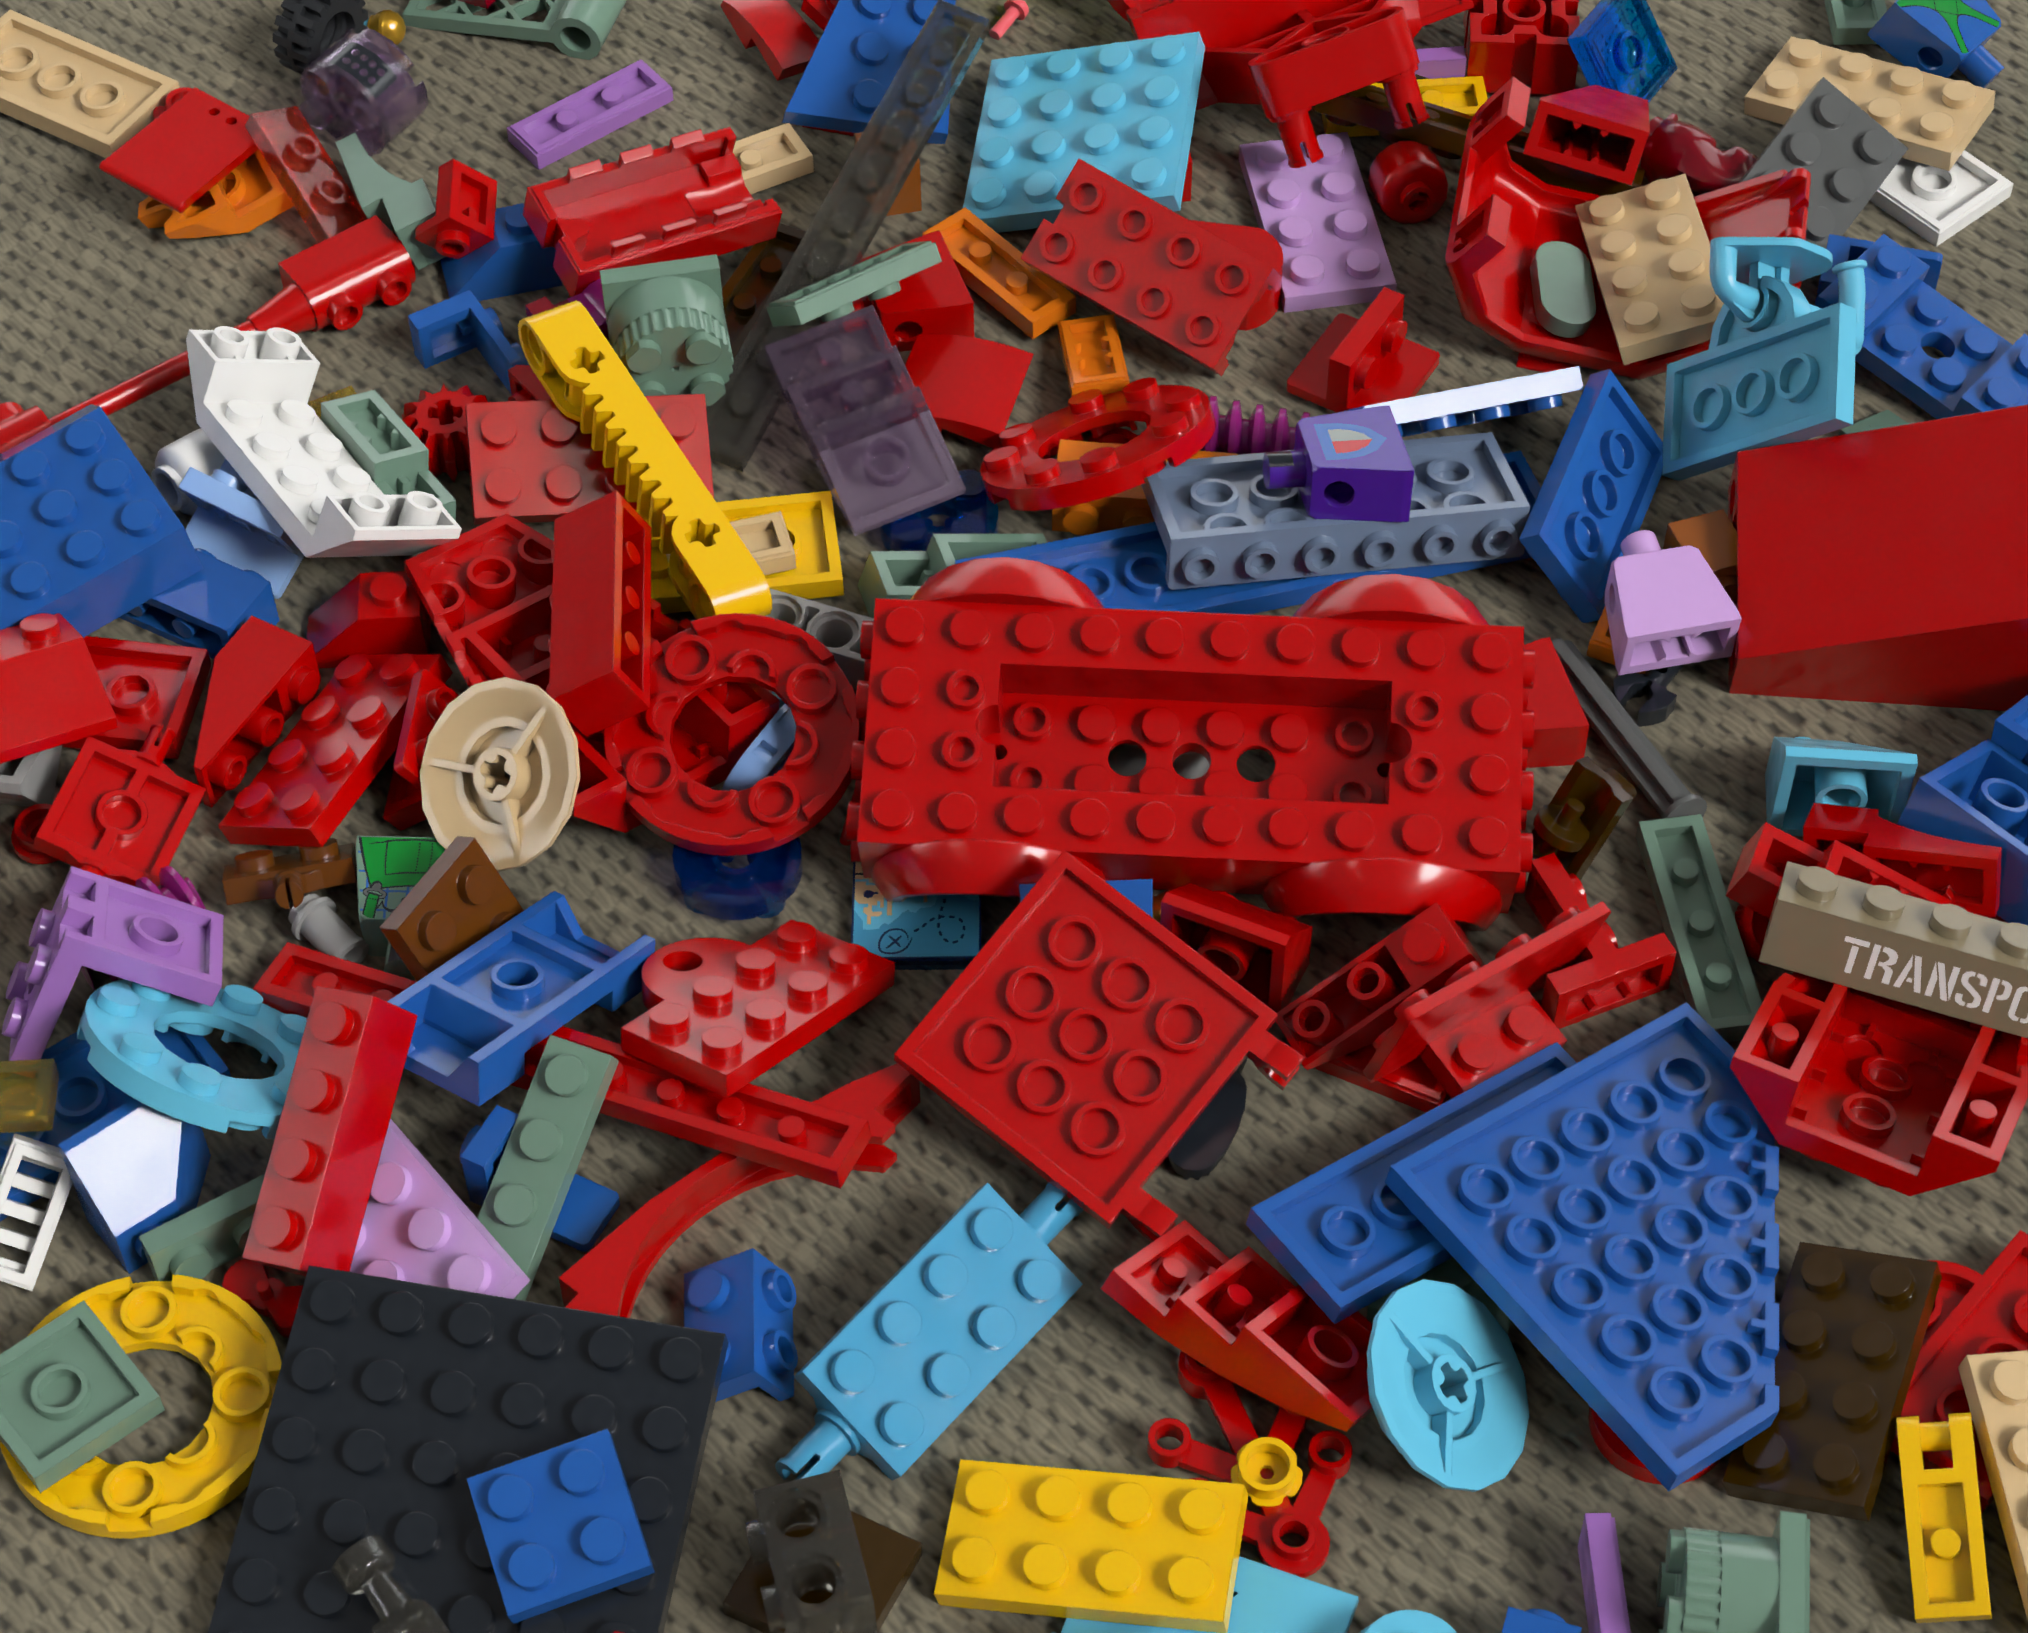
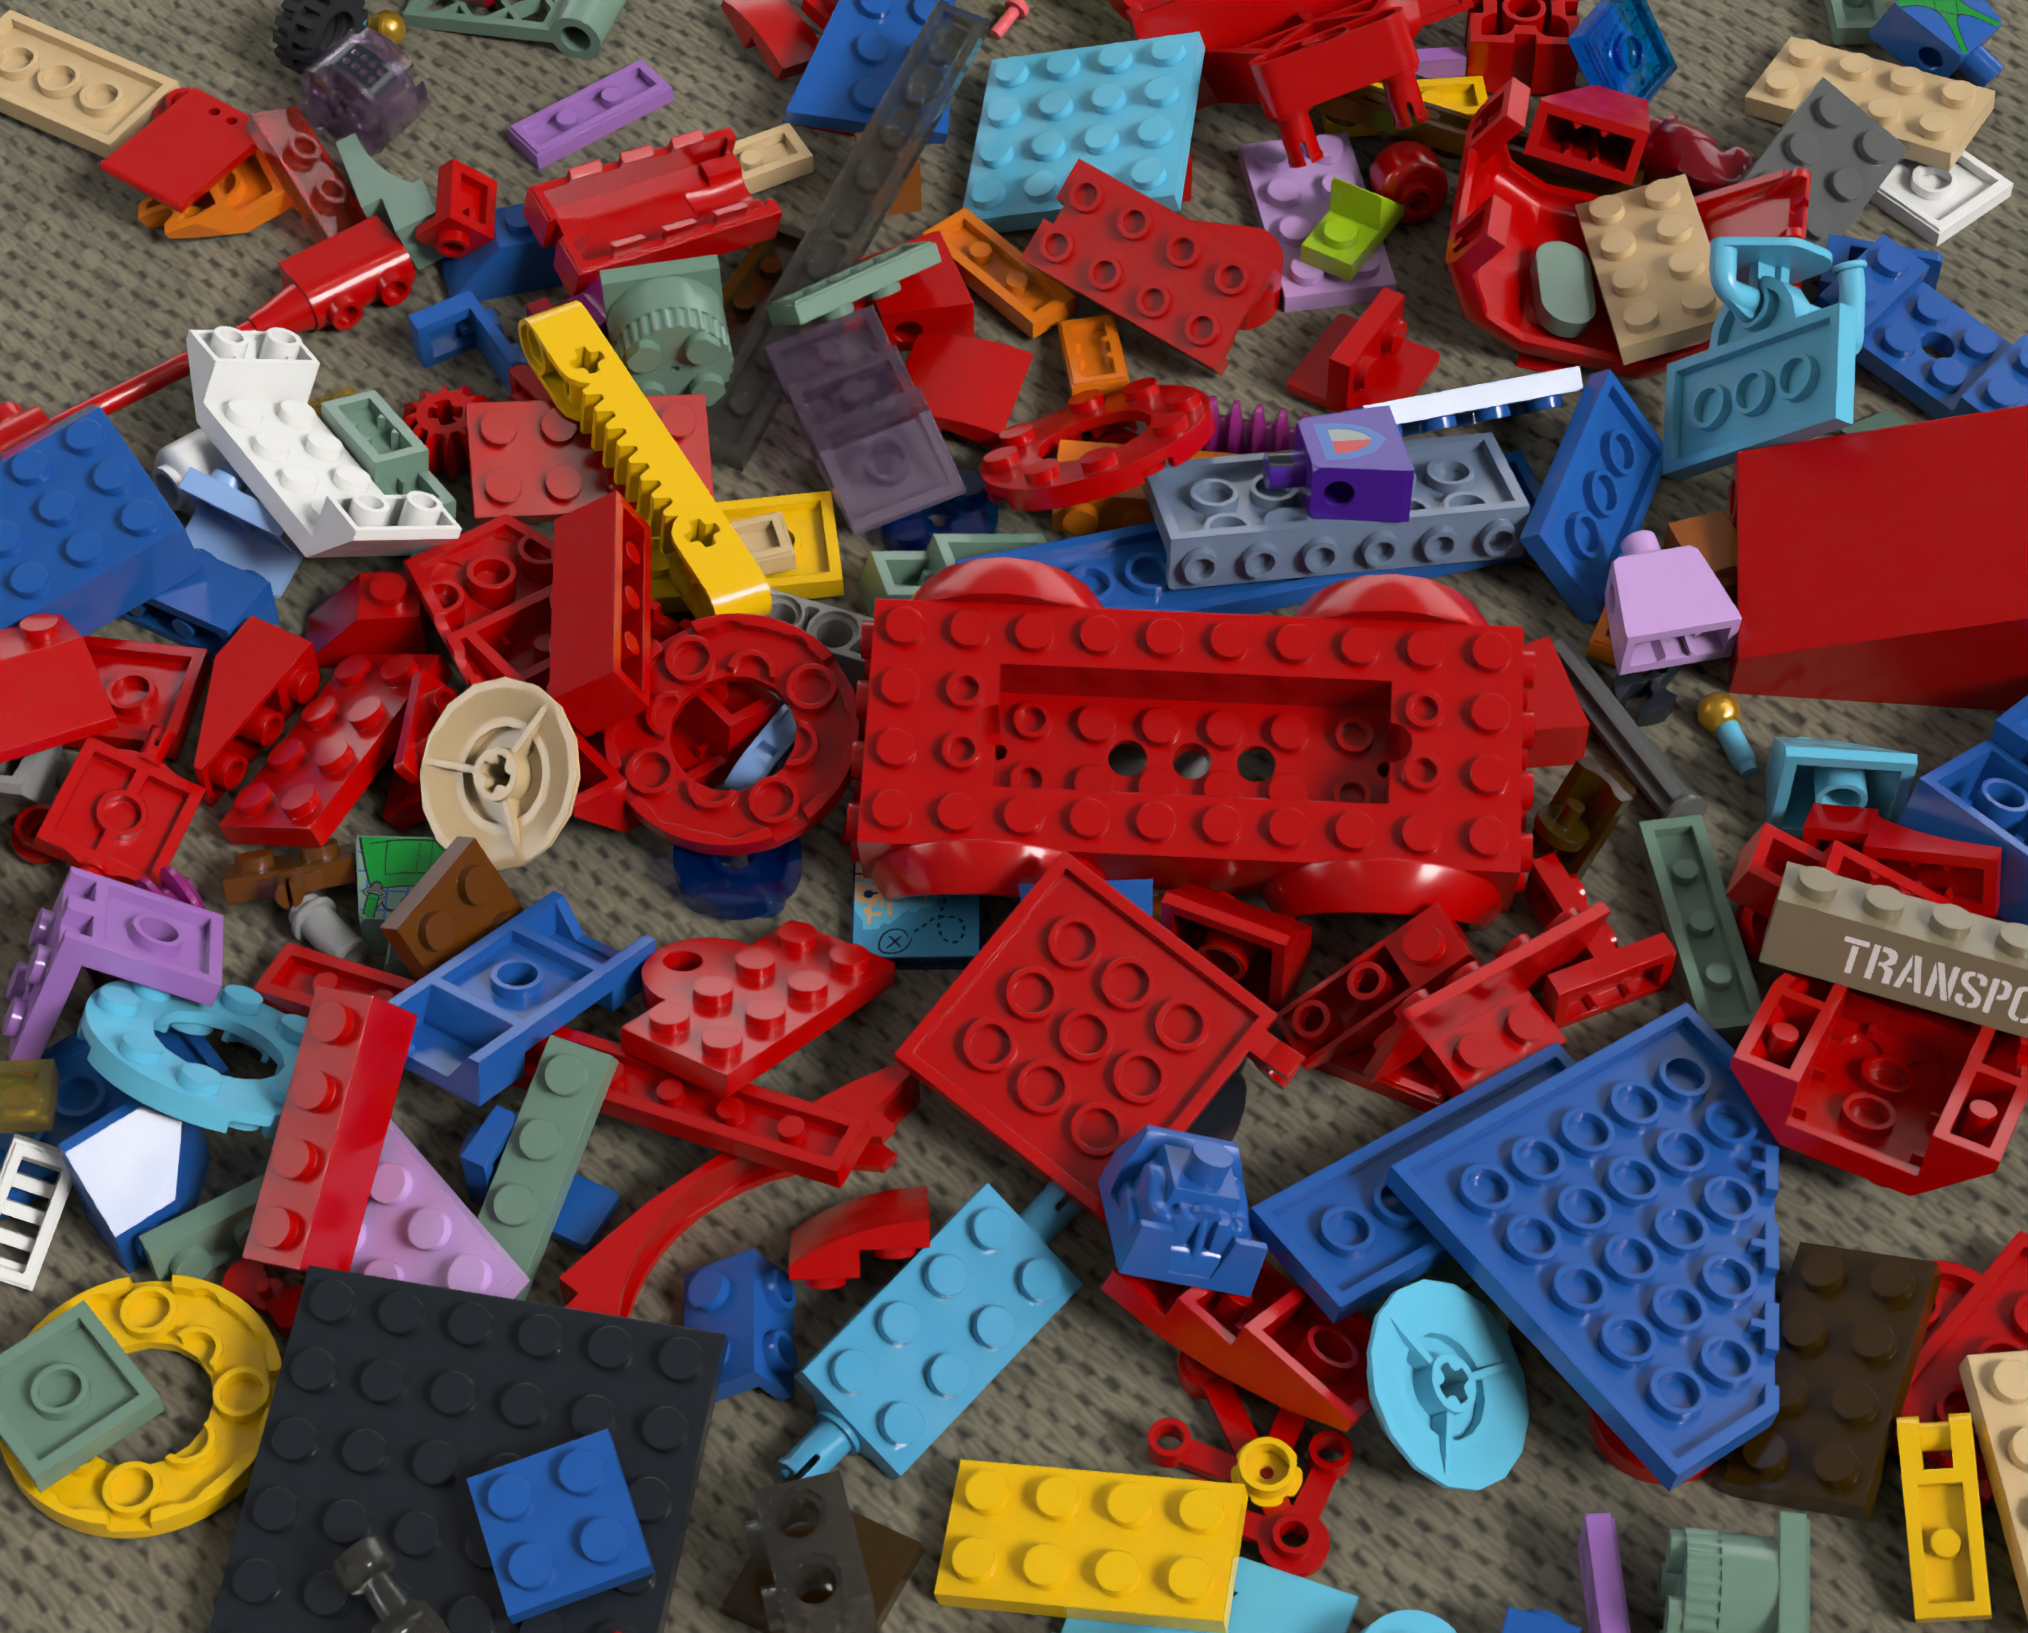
none -> red slope [788,1186,930,1289]
none -> blue brick [1098,1125,1268,1297]
none -> lime slope [1300,177,1405,282]
none -> piece [1697,692,1758,779]

